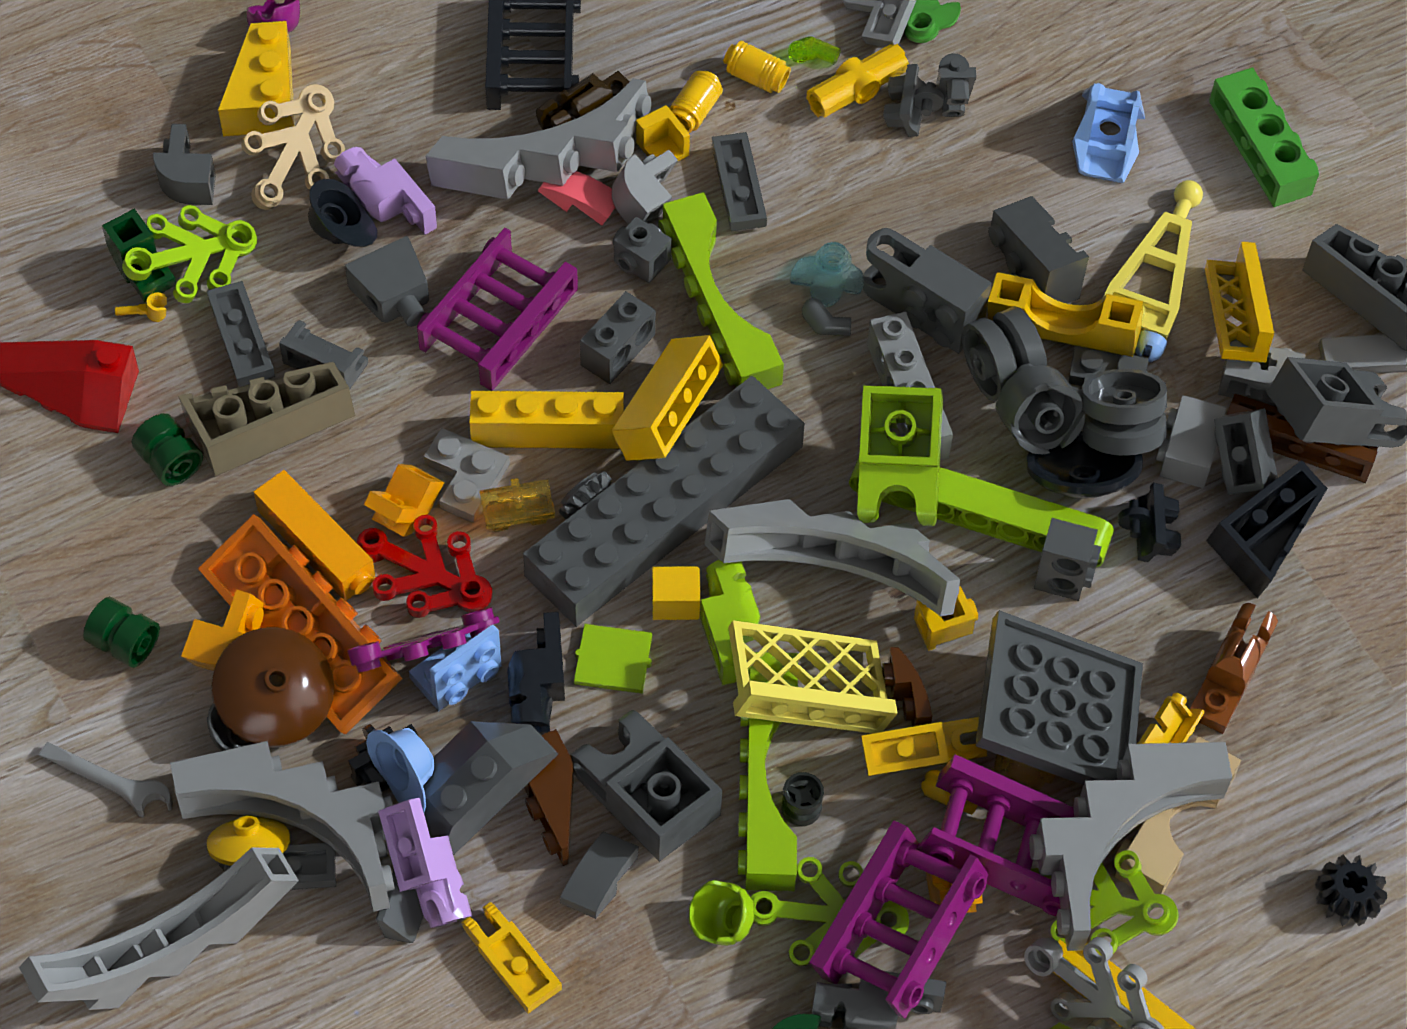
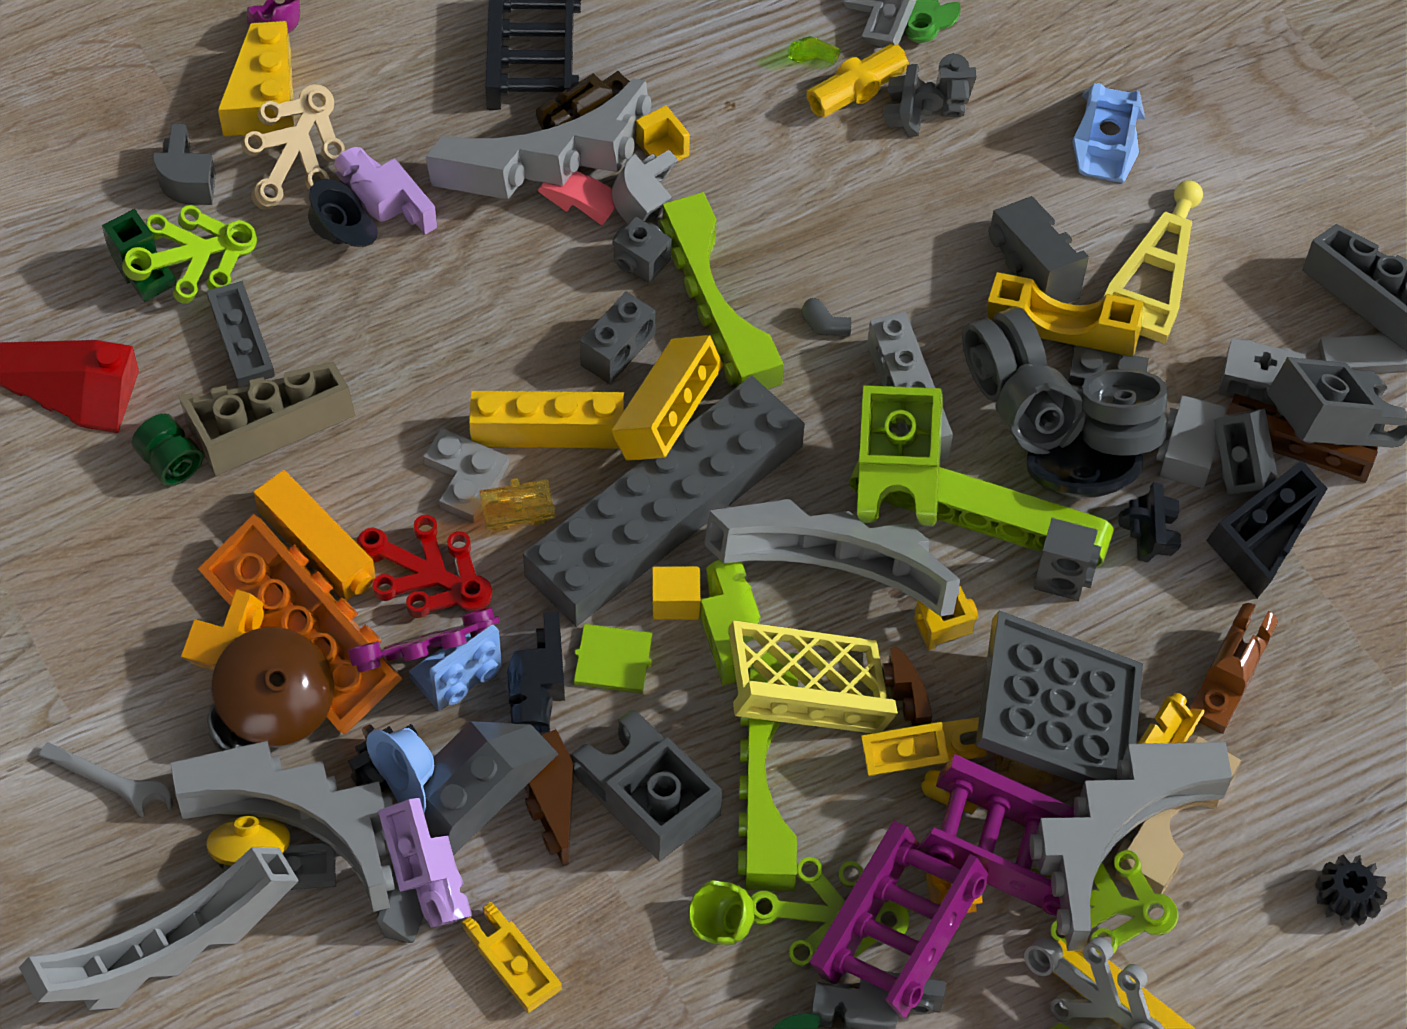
dark green wheel [83,596,160,668] -> none
yellow hand [115,292,167,322] -> none
dark grey hinge [279,320,368,390] -> none
dark grey torso [345,236,429,327] -> none
light orange brick [364,464,444,537] -> none
magenta fence [417,227,578,391] -> none
dark grey gear [559,471,612,519] -> none
dark grey slope [560,831,639,919] -> none
yellow head [669,71,723,133] -> none
dark grey plate [711,132,767,231] -> none
yellow head [723,40,791,93] -> none
pearl dark grey wheel [782,772,824,826] -> none
clear light blue plate [790,242,864,307] -> none
dark grey brick [862,228,992,354] -> none
light blue hinge [1135,330,1167,363] -> none
yellow fence [1205,242,1274,363] -> none
bright green brick [1209,67,1319,207] -> none

